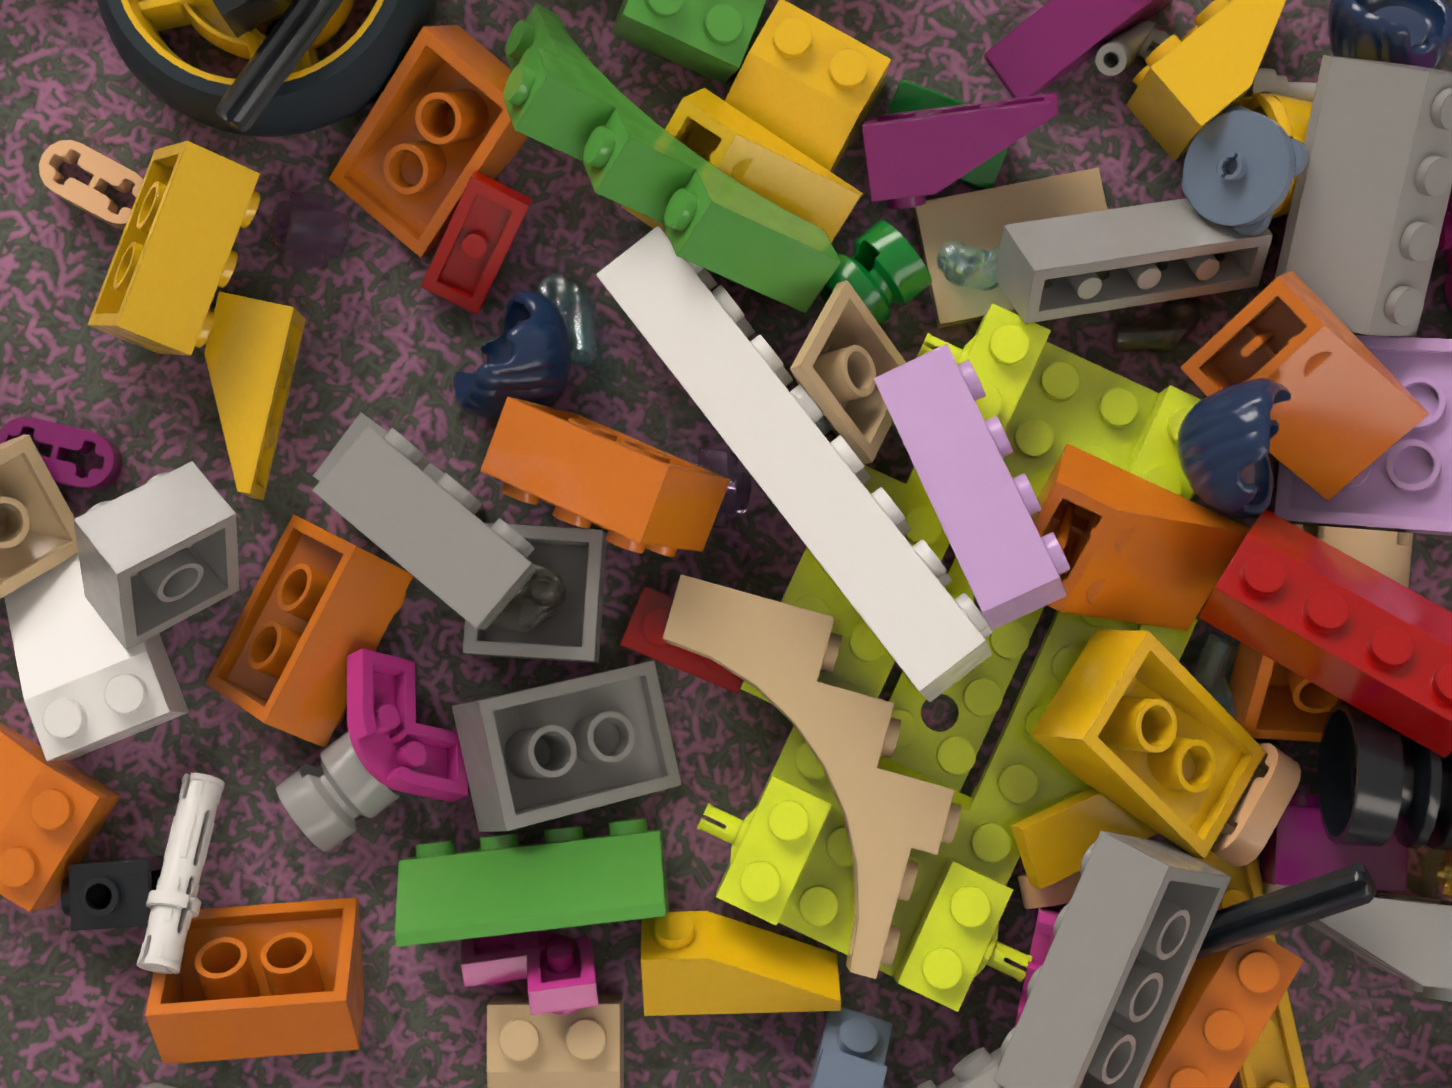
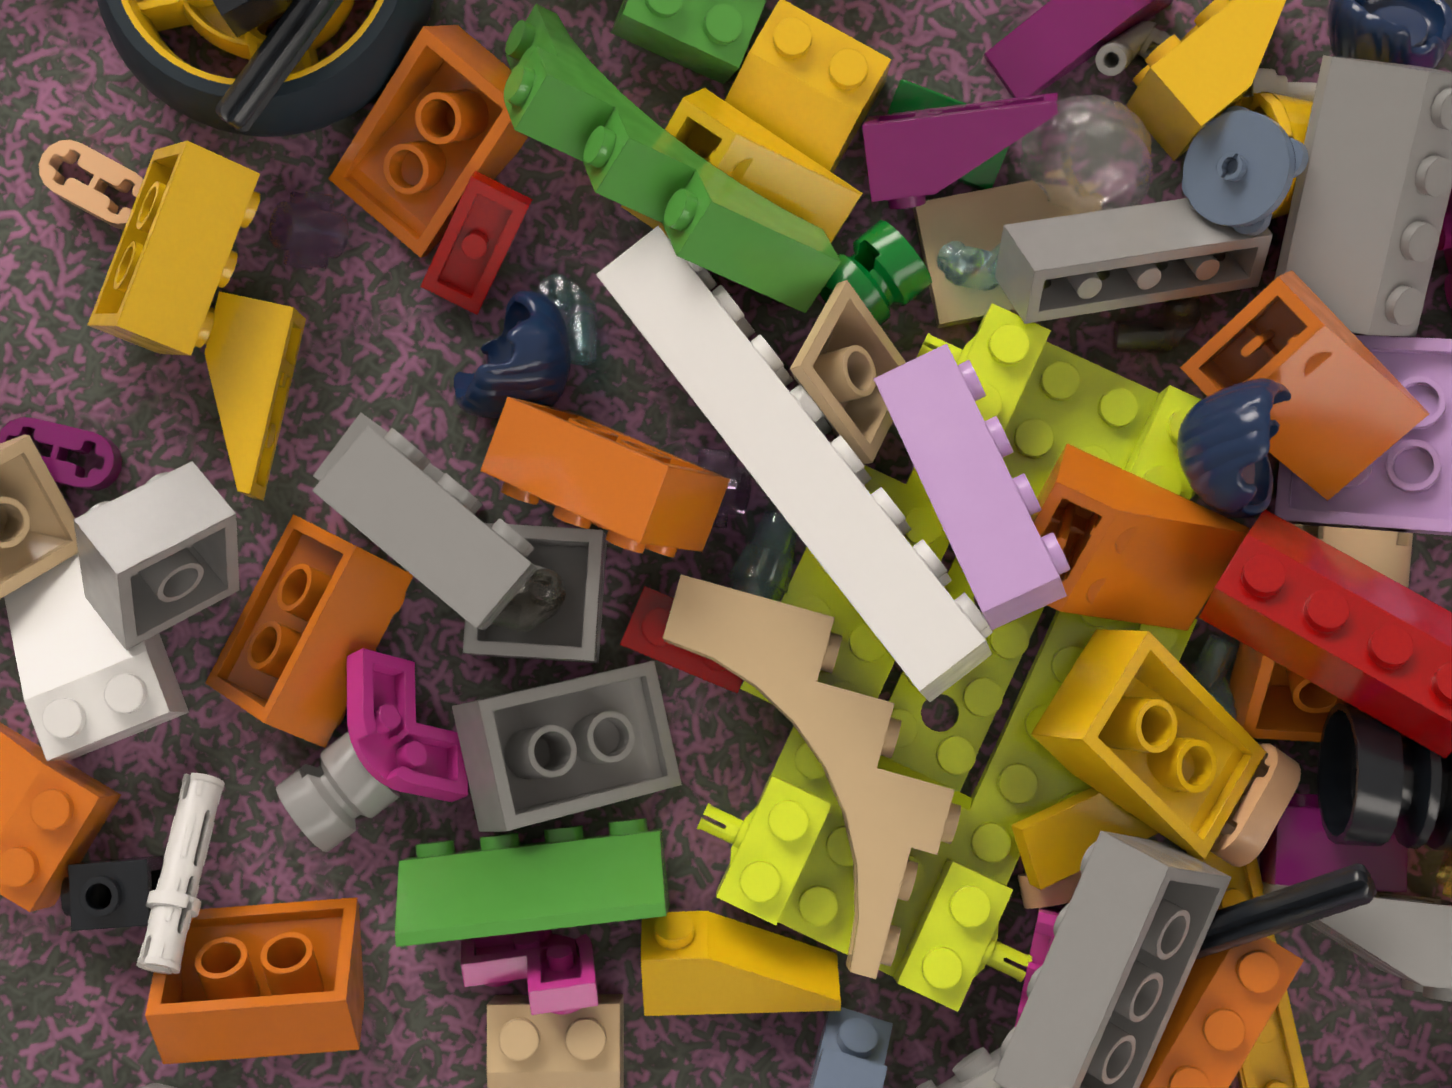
none -> clear light blue cone [728,511,797,602]
none -> clear piece [1020,95,1153,214]

